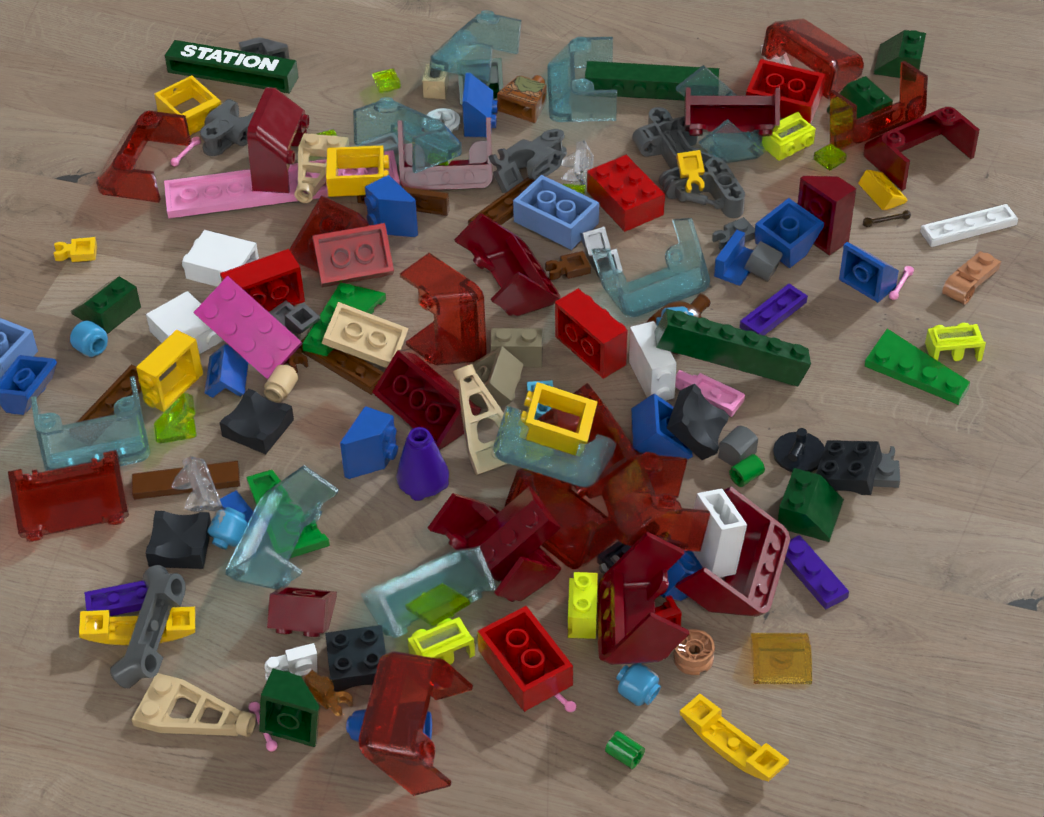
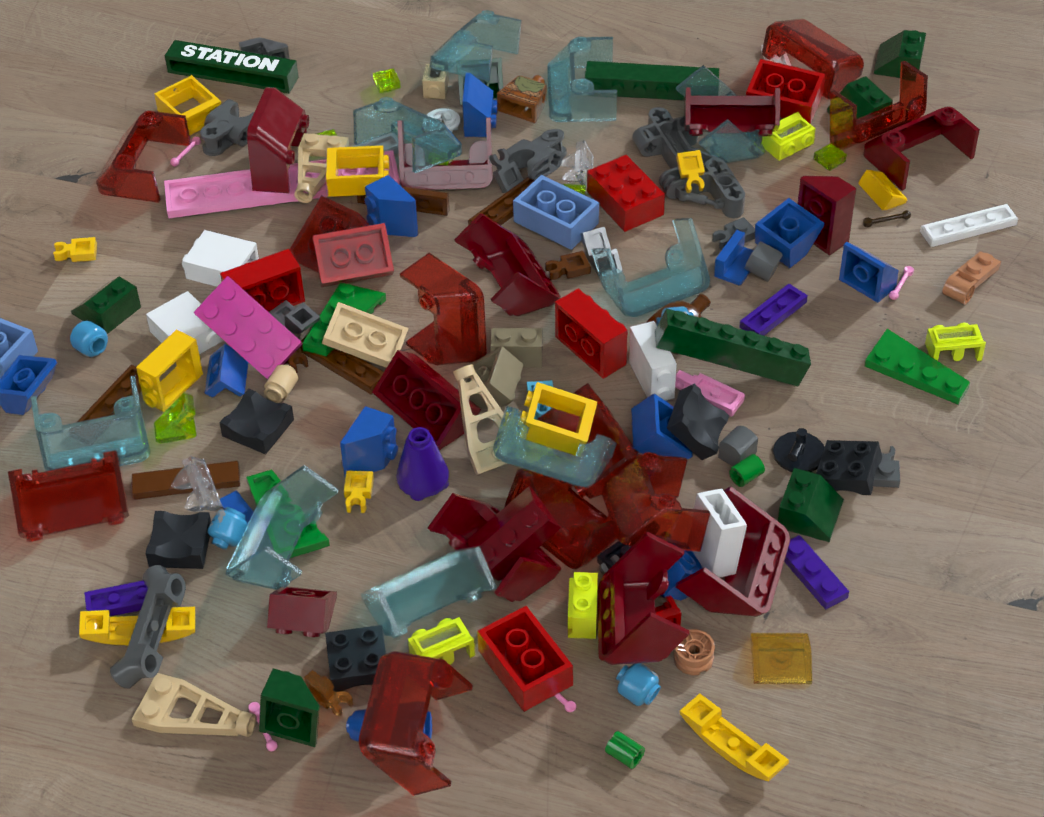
white plate [265,643,317,681] -> none
clear neon green piece [405,583,471,626] -> none
none -> yellow plate [344,471,374,513]

